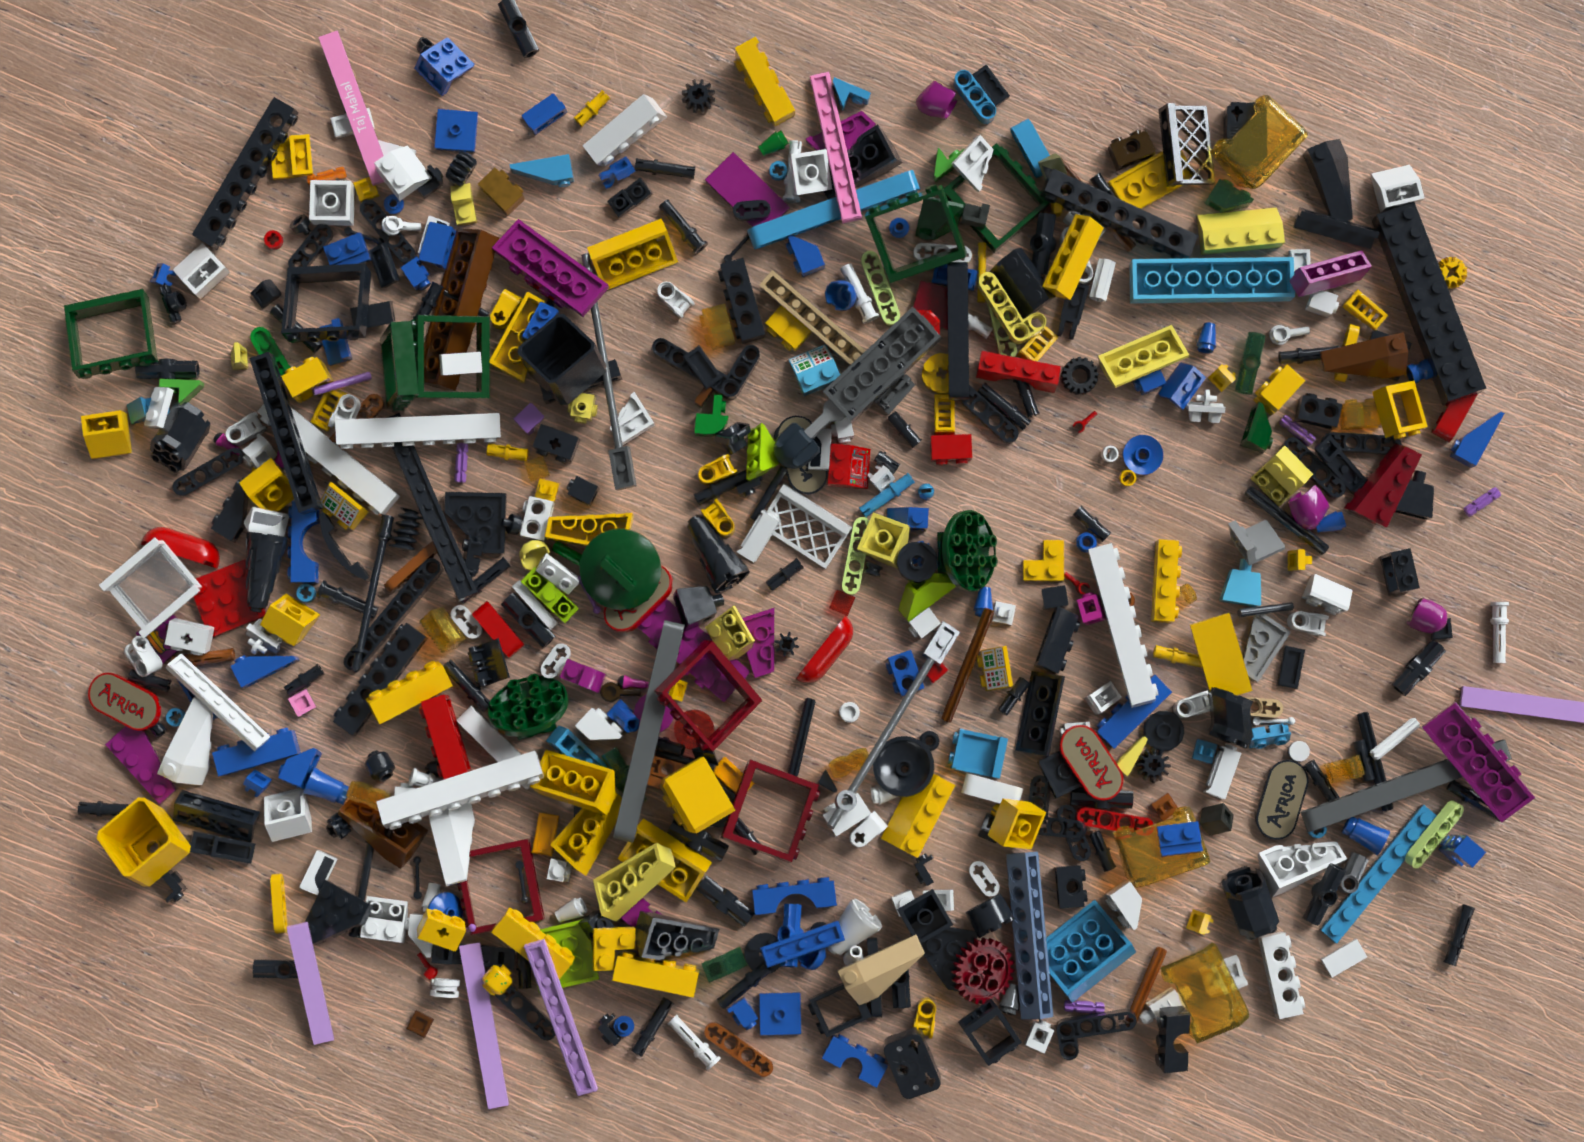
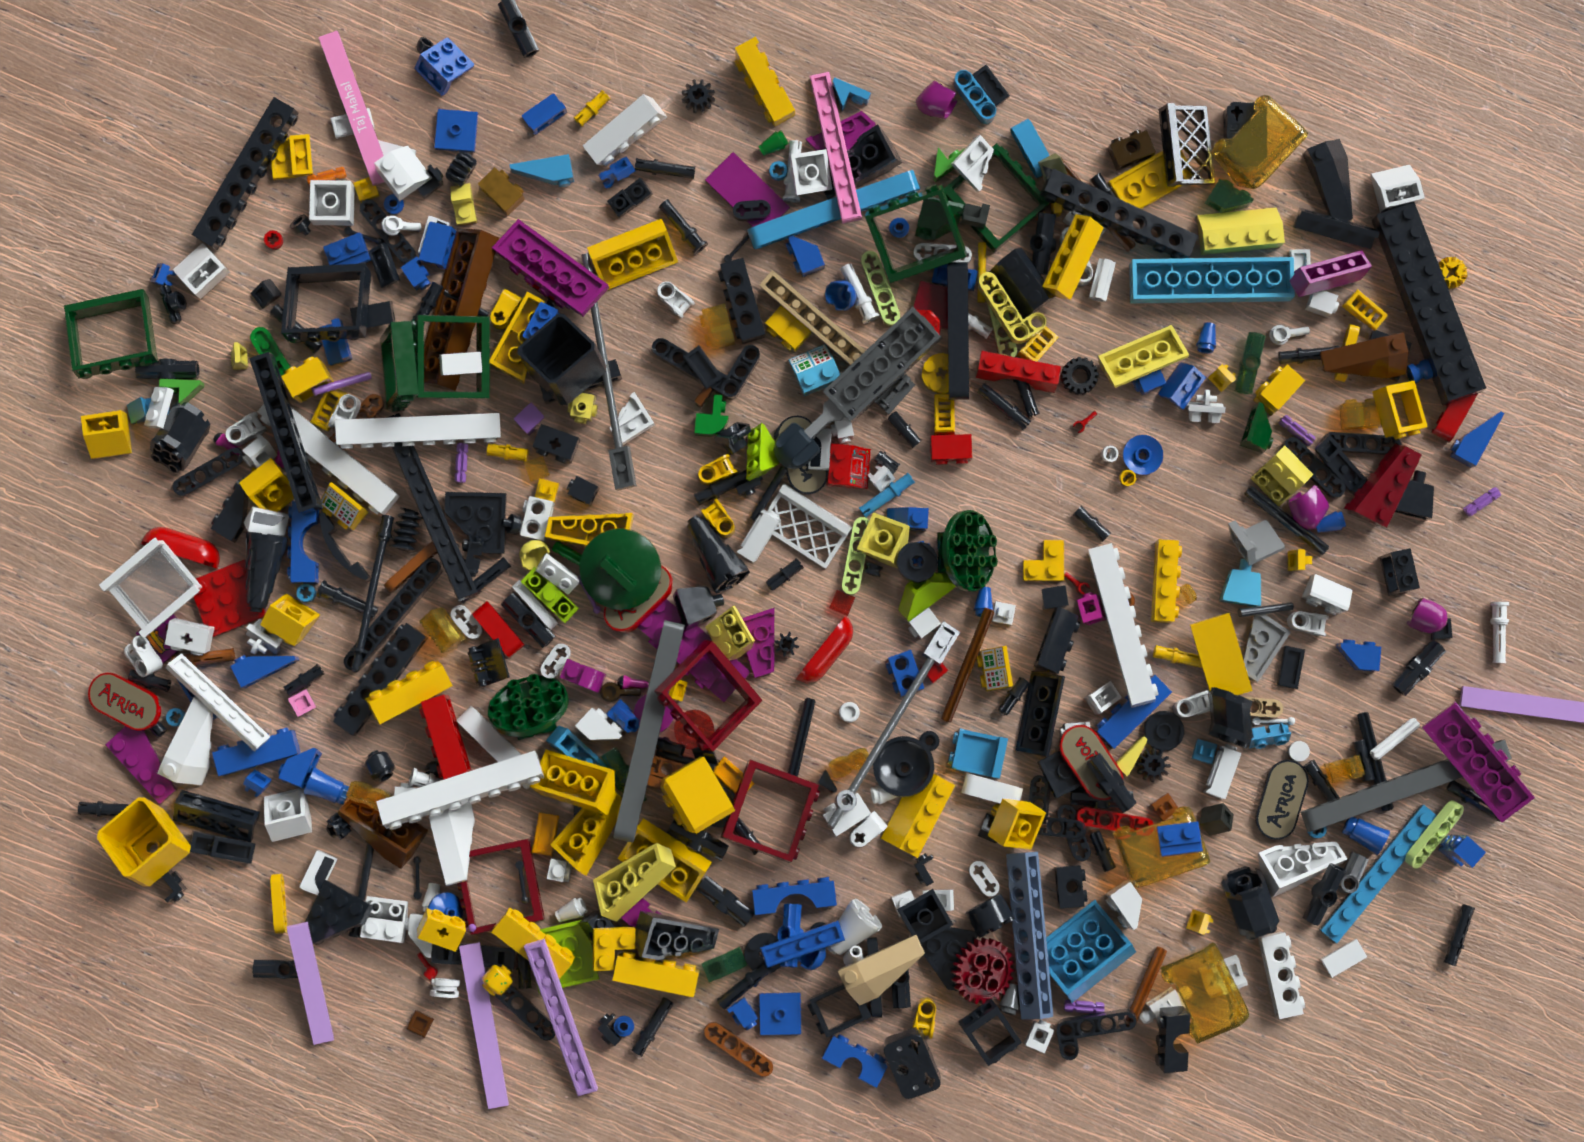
black beam [288,224,333,267] -> none
black pin [443,659,490,712] -> none
white pin [668,1015,721,1071] -> none
dark azure hinge [918,483,934,500] -> none
black beam [958,385,1019,444] -> none
black hinge [1057,283,1089,340] -> none
blue plate [1076,532,1097,553] -> none
black brick [1294,393,1342,430] -> none
none -> black piece [1085,753,1137,813]
none -> blue slope [1336,639,1381,672]

